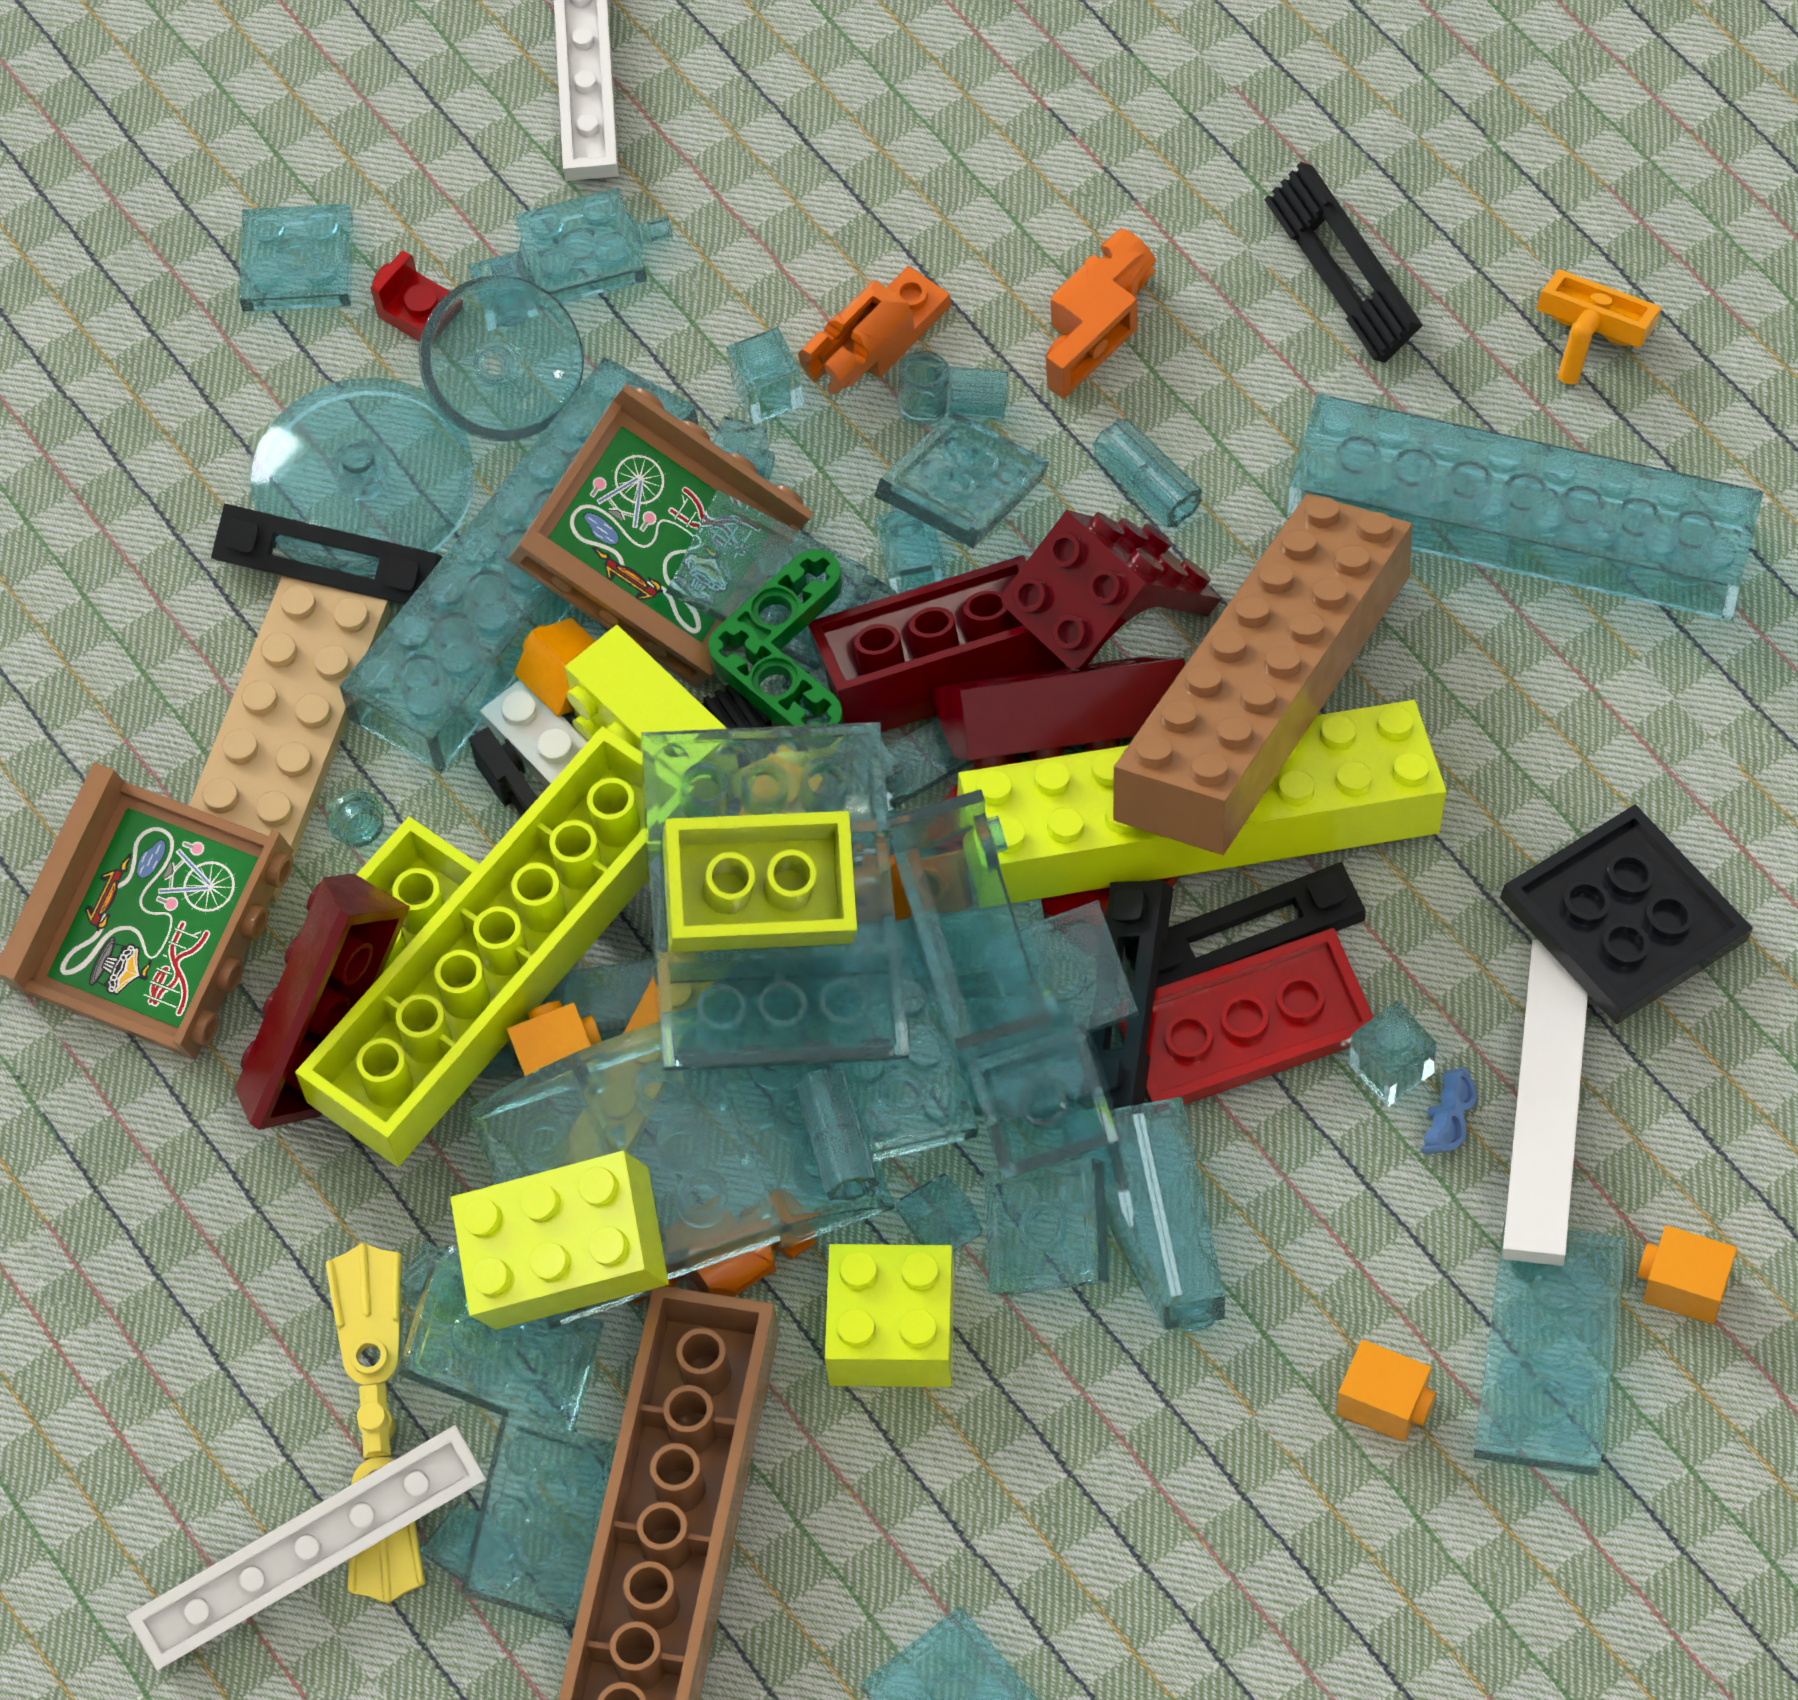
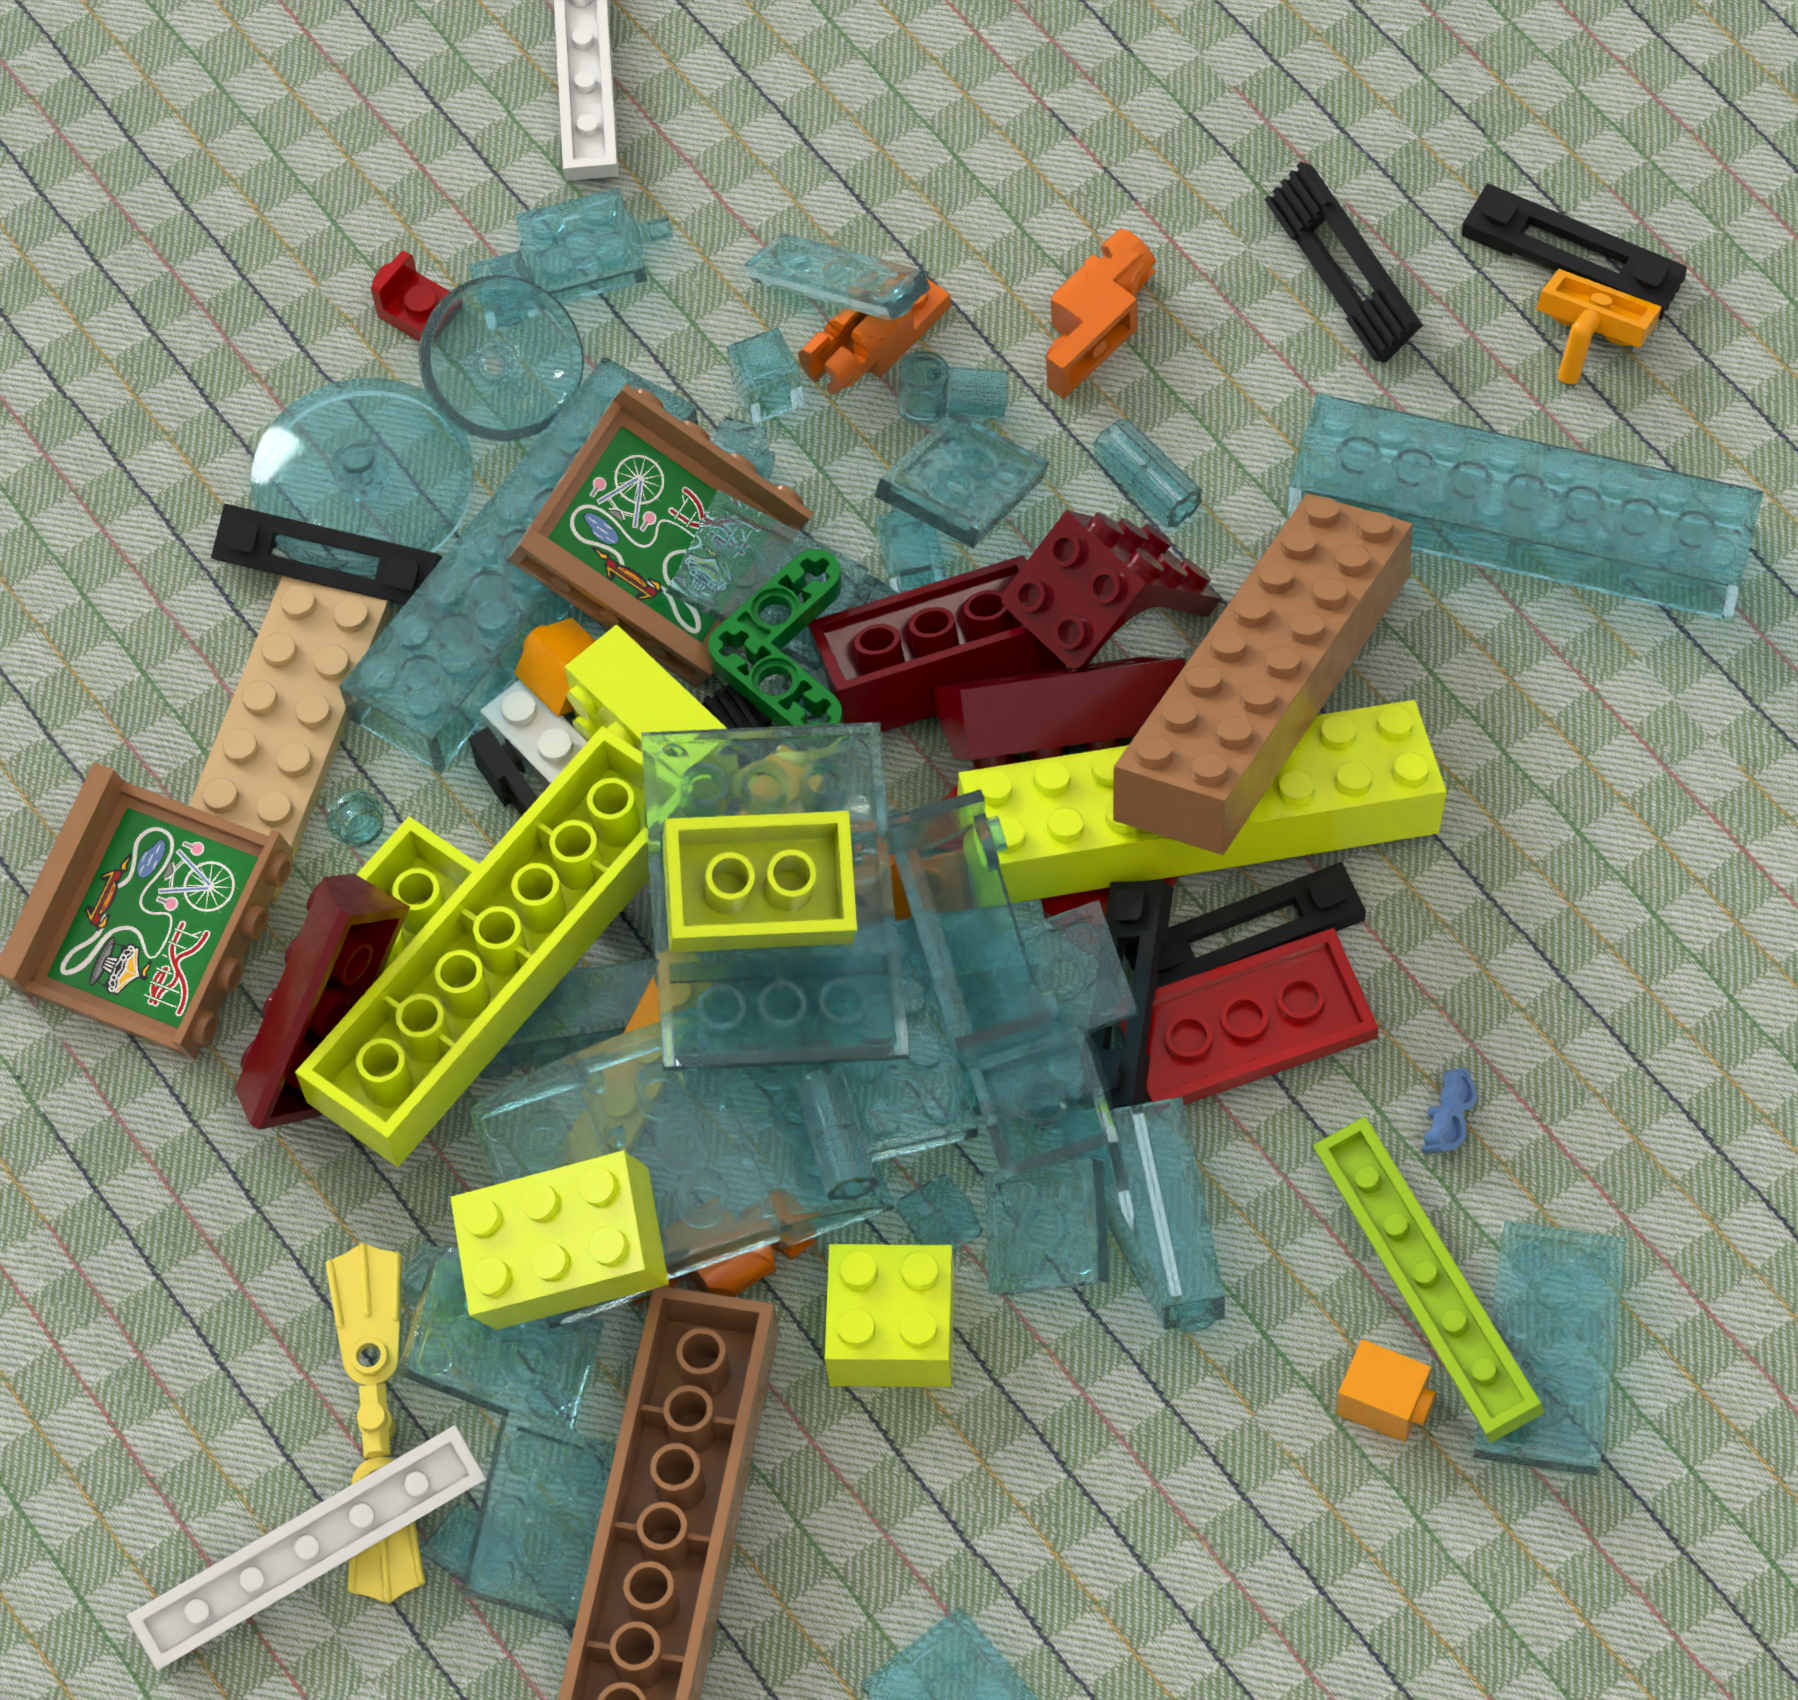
clear light blue plate [239,203,353,312] -> none
light orange brick [506,1001,605,1095] -> none
clear light blue bracket [850,718,973,813] -> none
clear light blue brick [1349,1000,1437,1107] -> none
black plate [1500,804,1753,1025] -> none
white tile [1502,940,1588,1266] -> none
light orange brick [1637,1225,1737,1325] -> none
none -> clear light blue plate [744,232,930,321]
none -> lime plate [1313,1116,1545,1443]
none -> black container [1462,183,1687,320]

